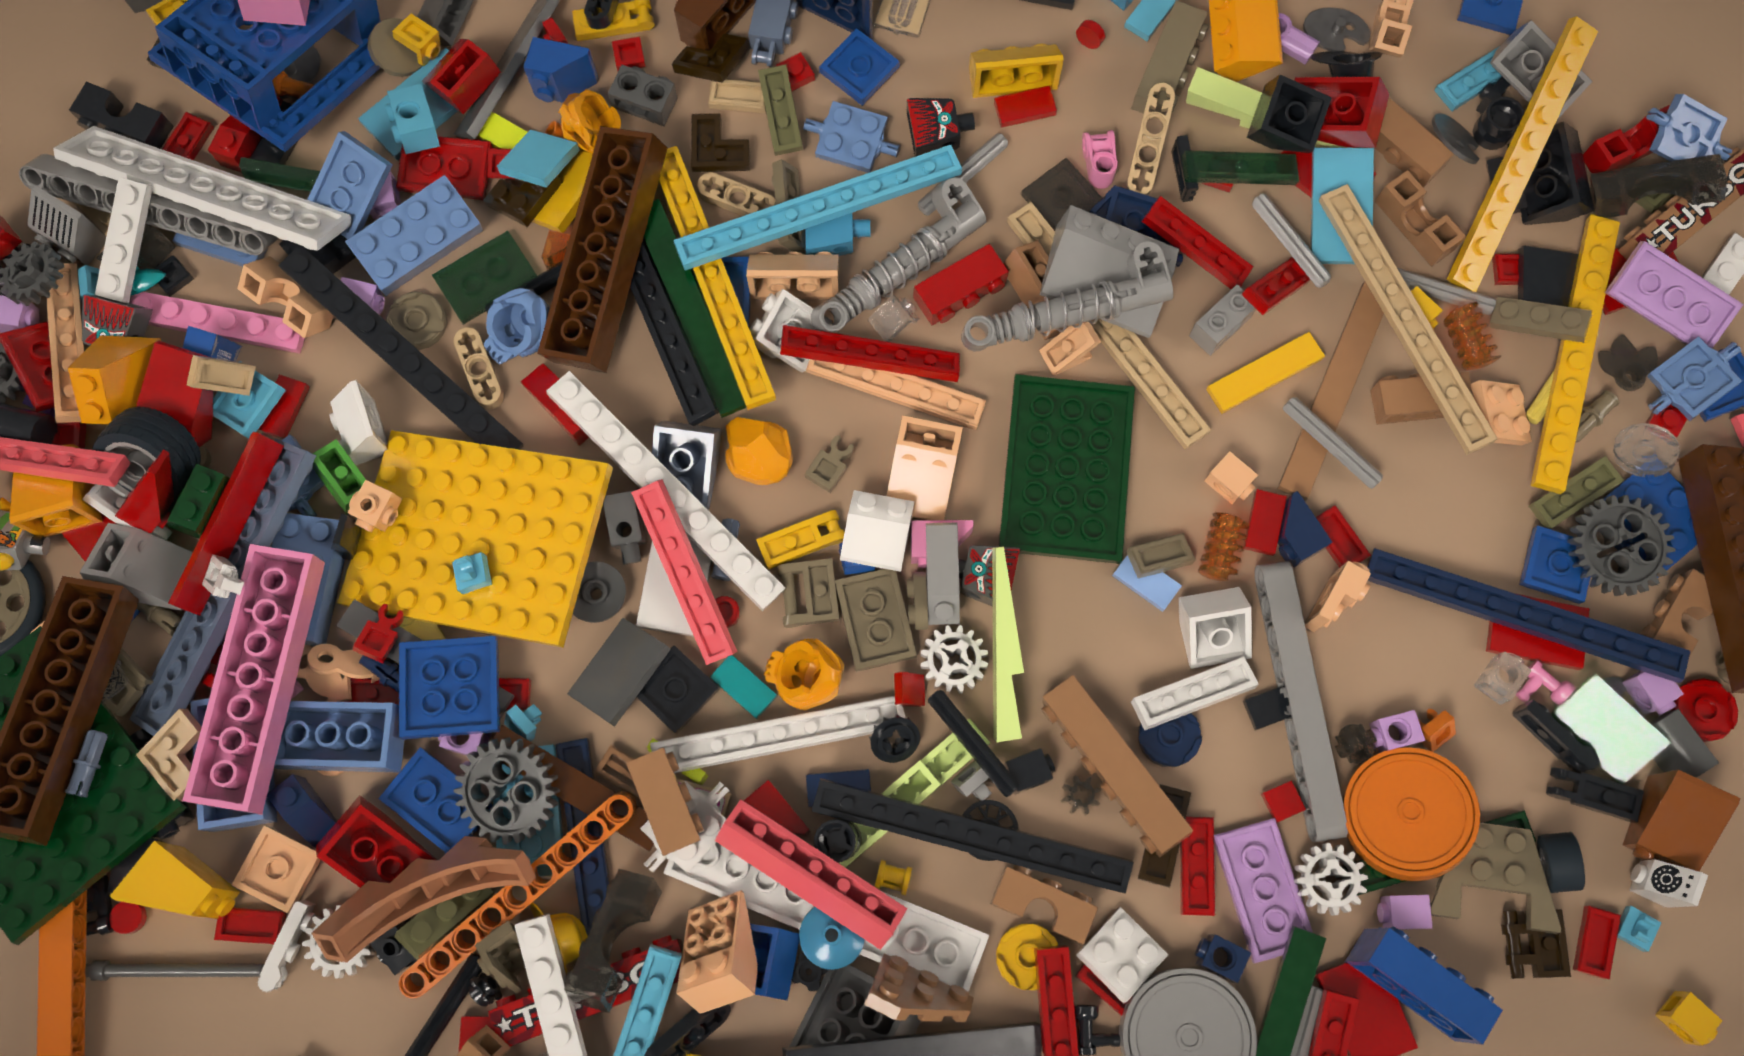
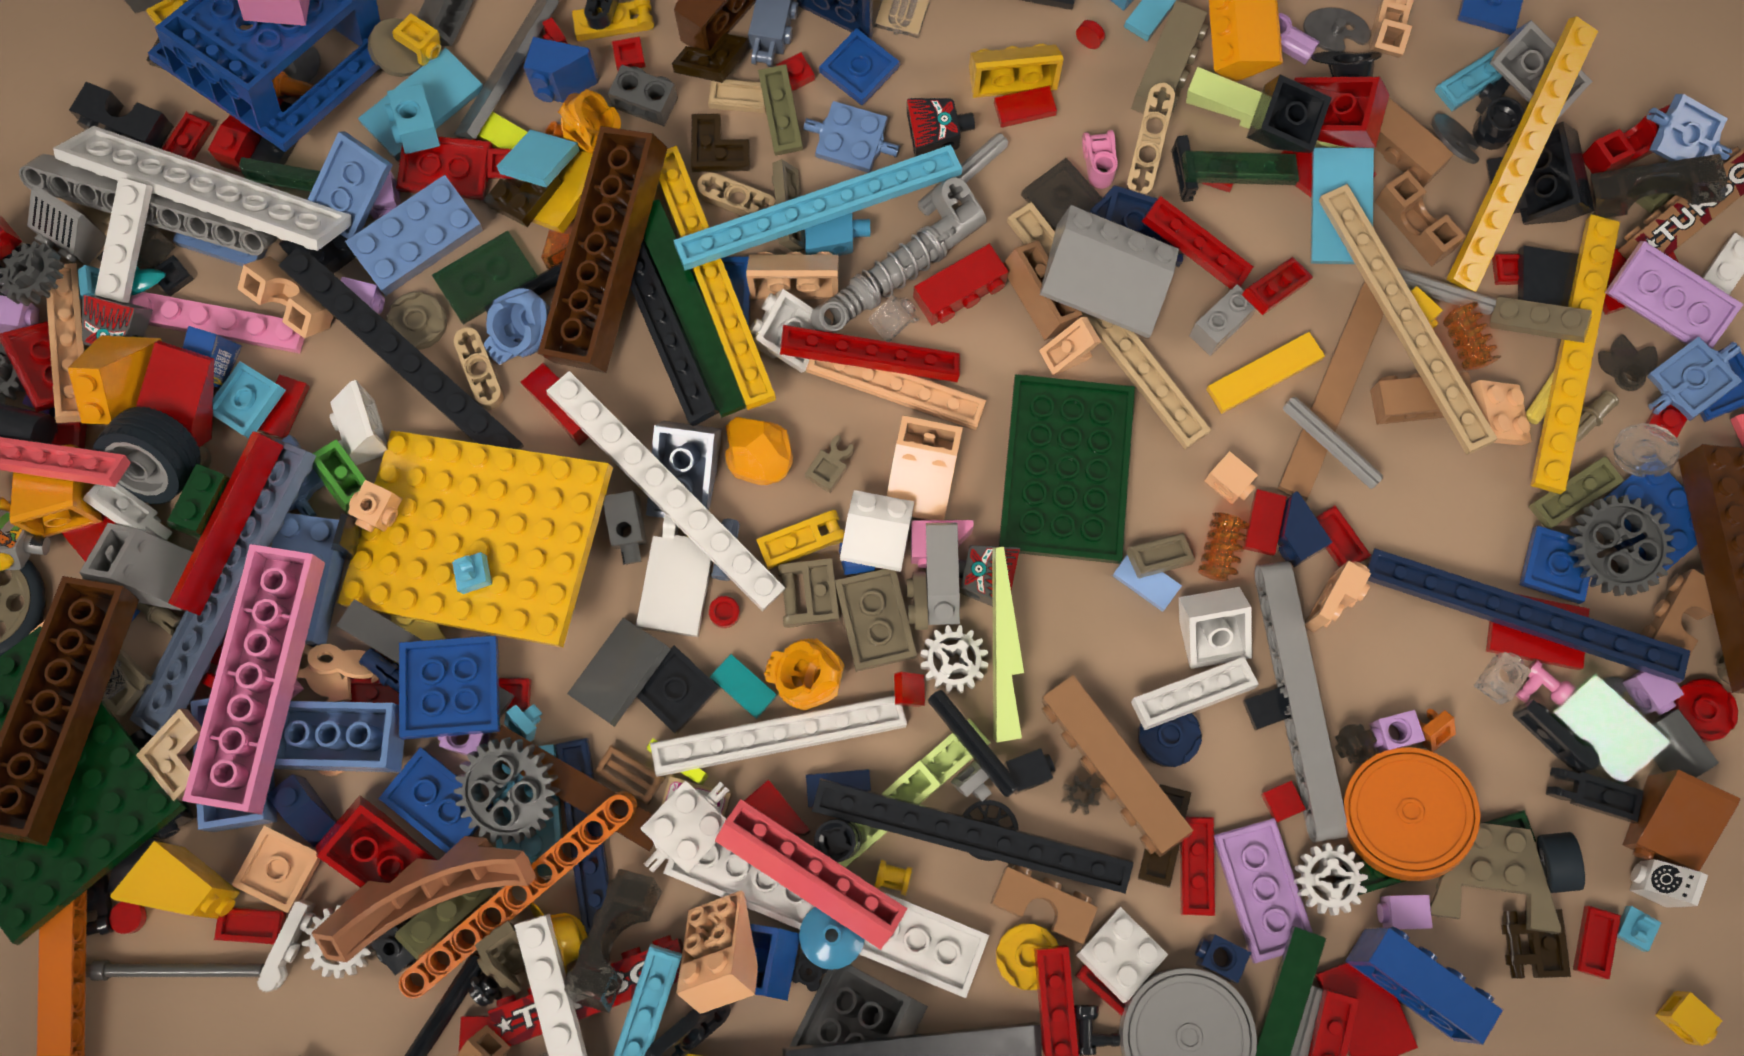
sand blue axle [65,730,108,798] -> none
red slope [115,449,175,534] -> none
tan tile [187,355,256,396] -> none
white hinge [202,554,244,598] -> none
red plate [353,603,404,664] -> none
red slope [422,39,501,114] -> none
dark grey dish [573,561,626,623] -> none
medium nougat brick [626,747,704,856] -> none
coral plate [631,479,738,665] -> none
medium nougat plate [864,953,974,1022] -> none
black gear [869,714,920,763] -> none
light grey piece [961,241,1173,352] -> none
light grey axle [1252,193,1331,288] -> none

